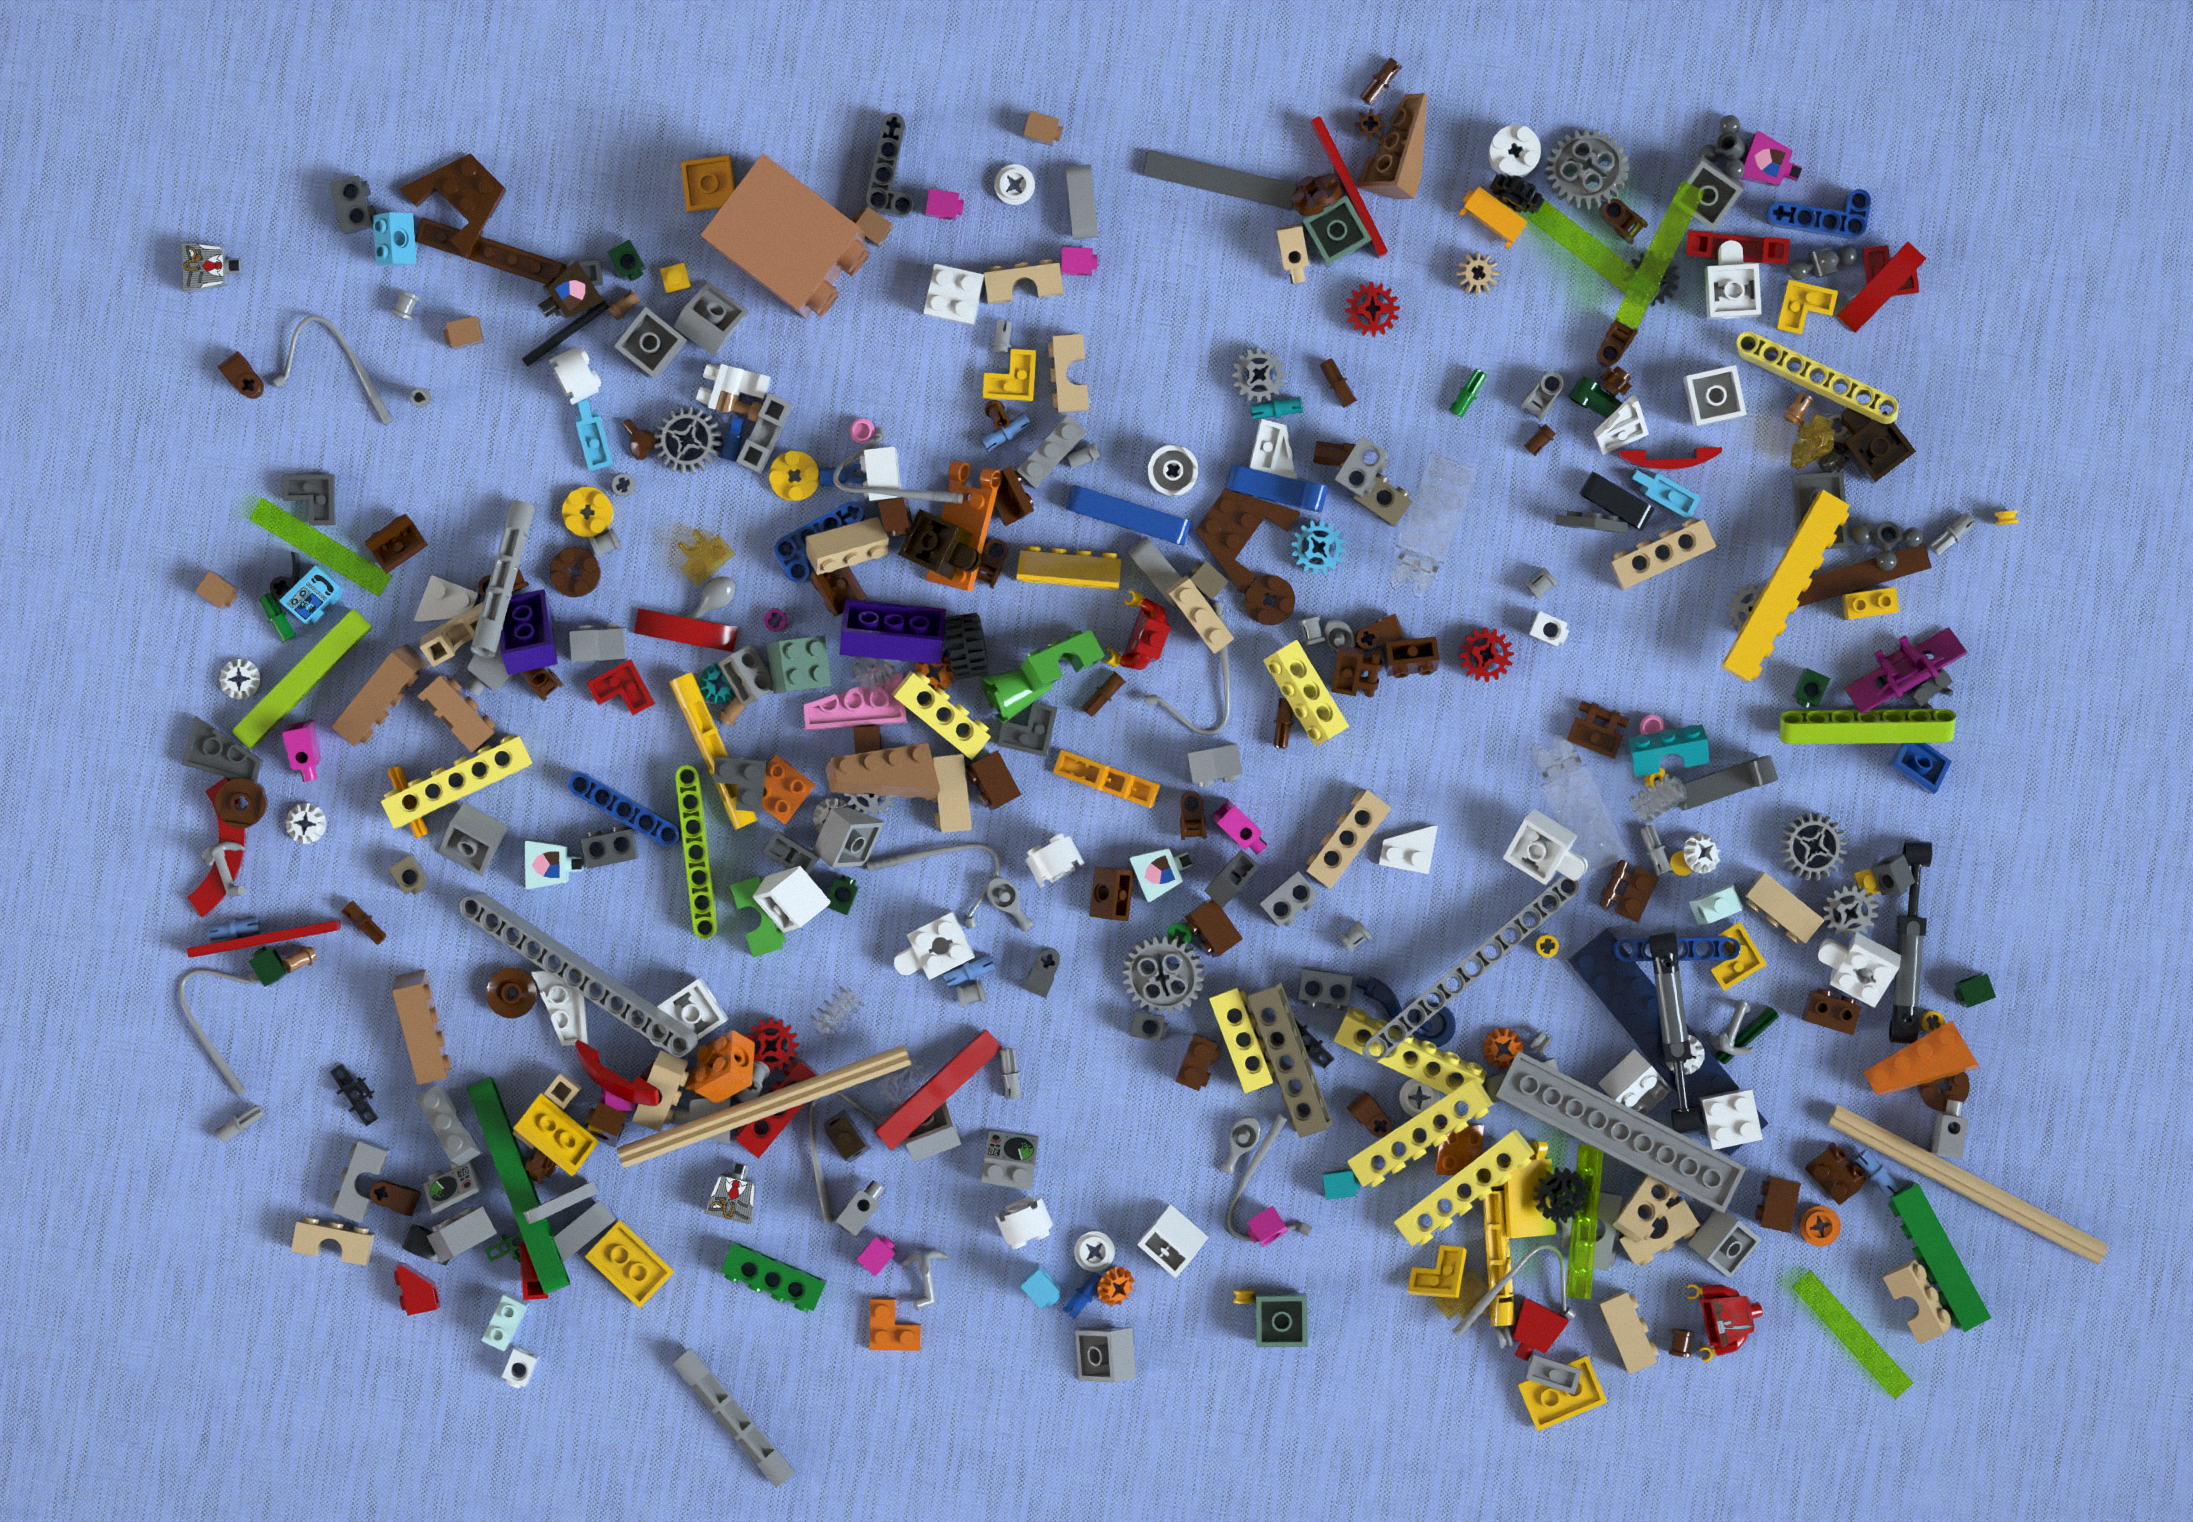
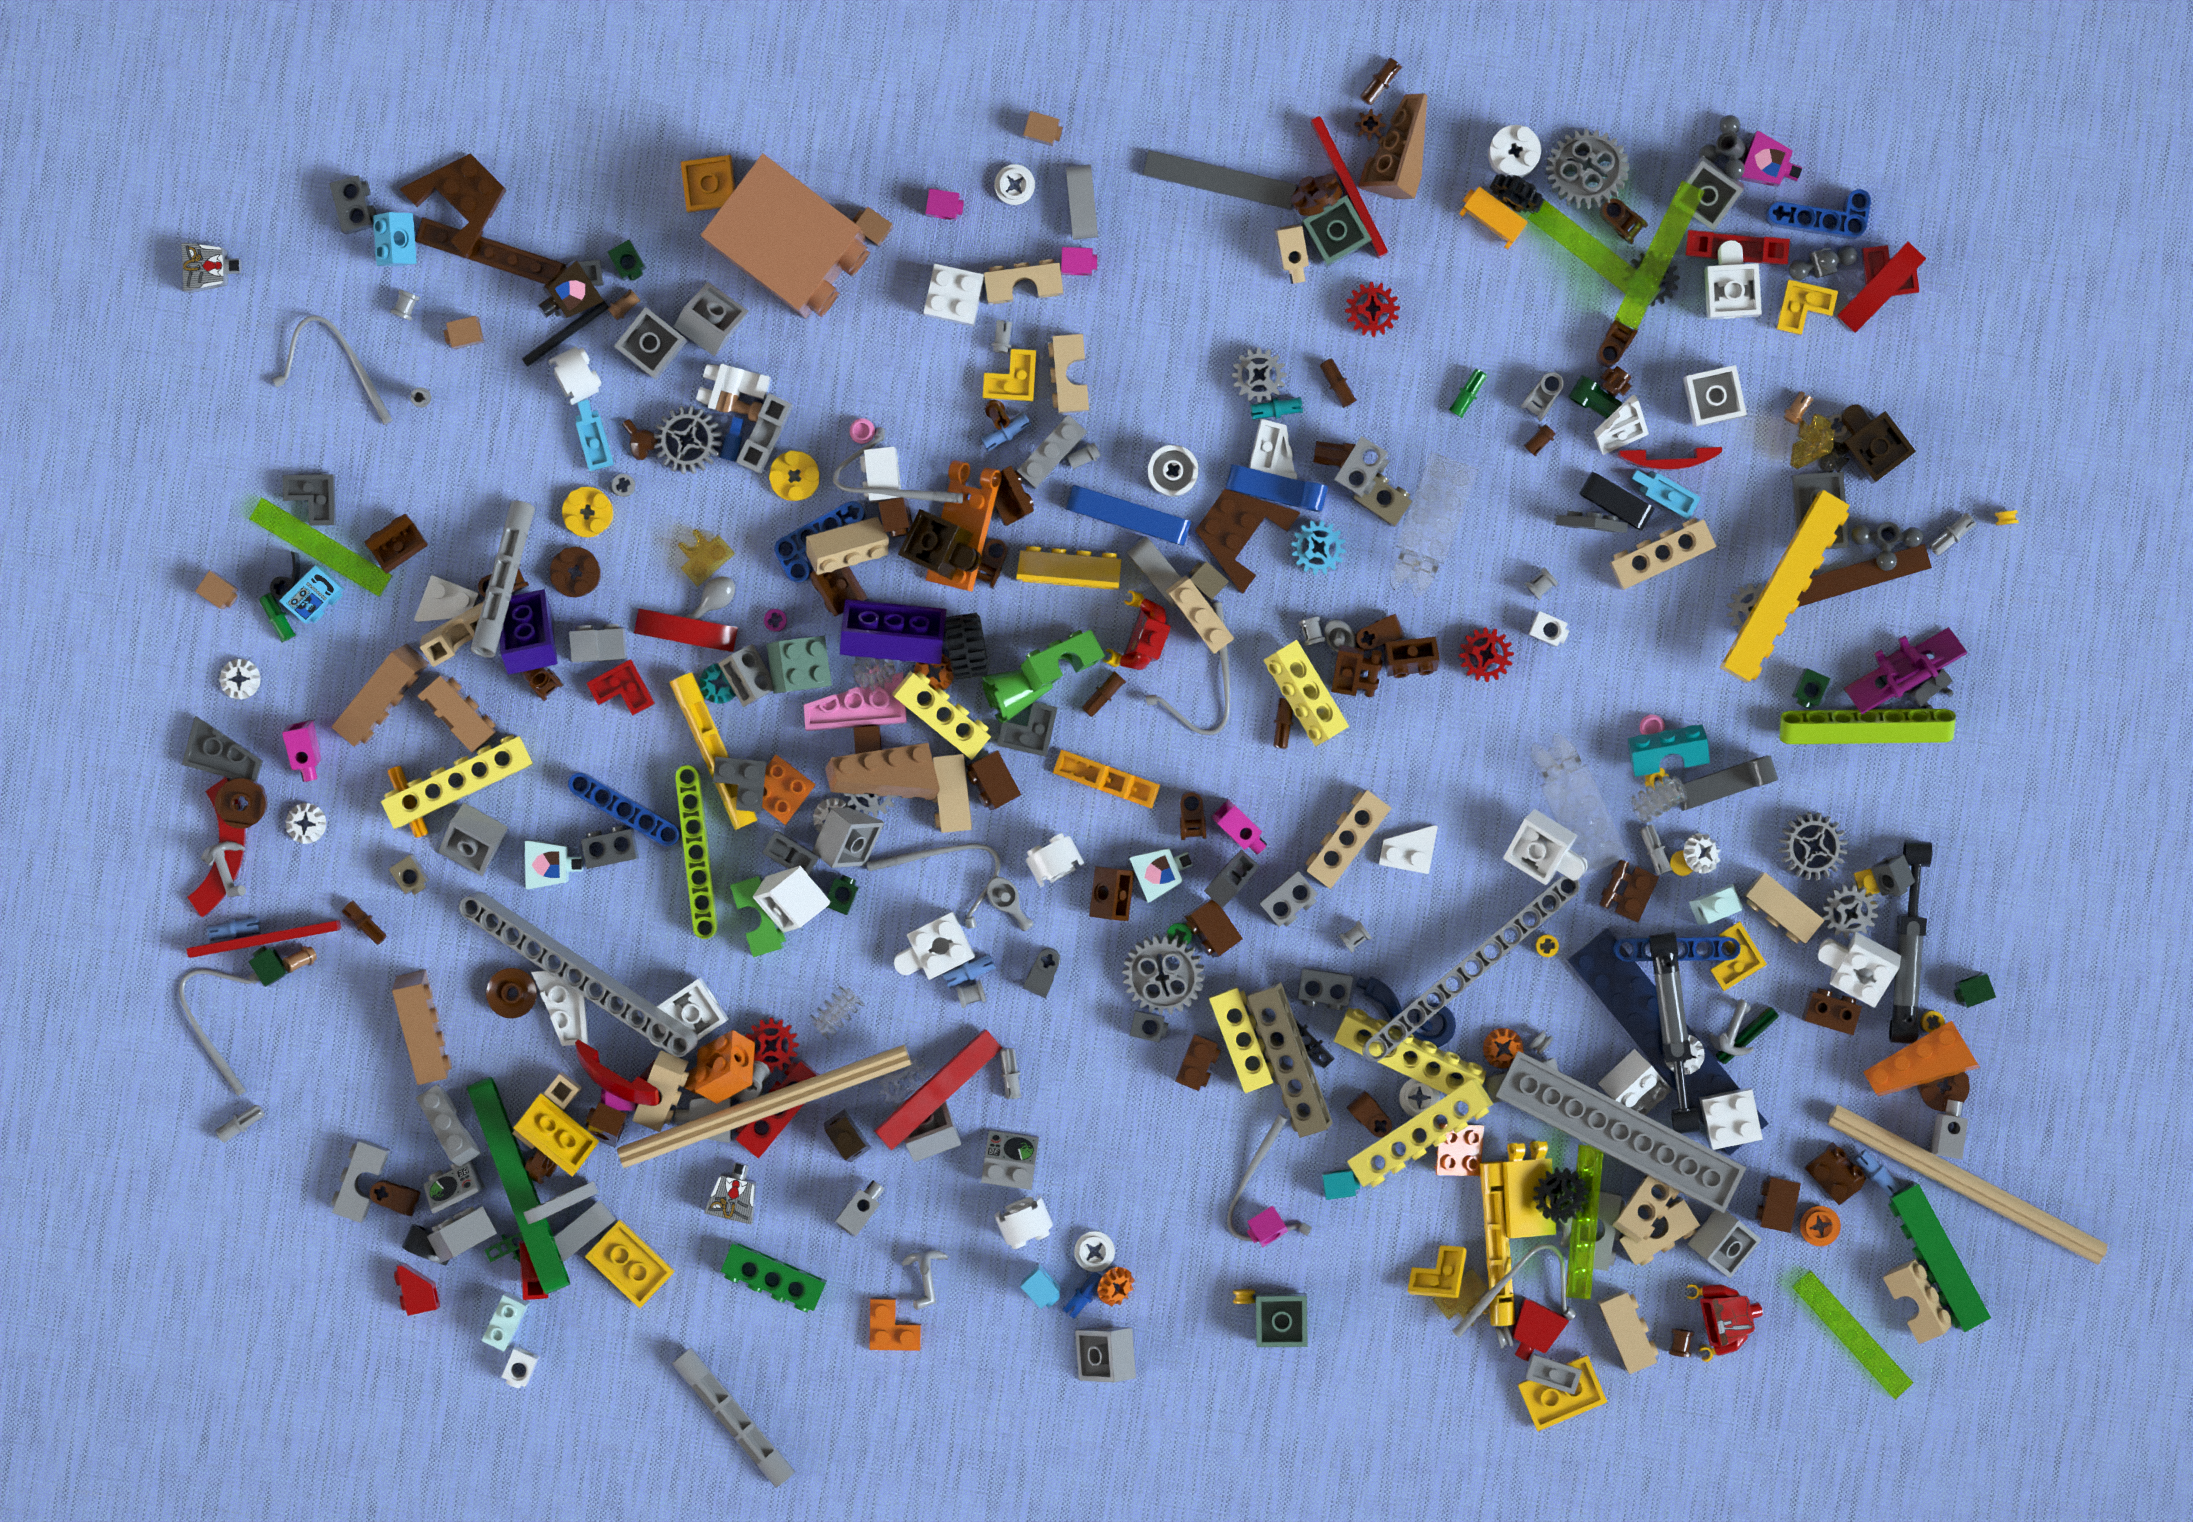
reddish brown piece [217,351,264,399] -> none
lime beam [232,608,373,750] -> none
tan arch [291,1216,375,1266] -> none
black piece [330,1064,379,1126] -> none
light grey torso [467,642,517,696] -> none
light grey bush [589,528,622,559] -> none
yellow plate [660,263,692,294] -> none
medium nougat pin [718,695,748,727] -> none
light grey piece [808,1091,890,1223] -> none
blue bar [819,464,864,486] -> none
dark pink brick [856,1234,896,1276] -> none
dark grey beam [866,113,914,218] -> none
white slope [1137,1204,1209,1278] -> none
light grey brick [1187,744,1243,787] -> none
light grey piece [1220,1116,1261,1175] -> none
reddish brown plate [1244,575,1295,626] -> none
light yellow brick [1394,1129,1535,1247] -> none
tan gear [1456,252,1499,296] -> none
reddish brown plate [1566,701,1629,759] -> none
light yellow beam [1737,331,1898,424] -> none
yellow brick [1841,587,1899,620] -> none
blue slope [1887,743,1952,794] -> none

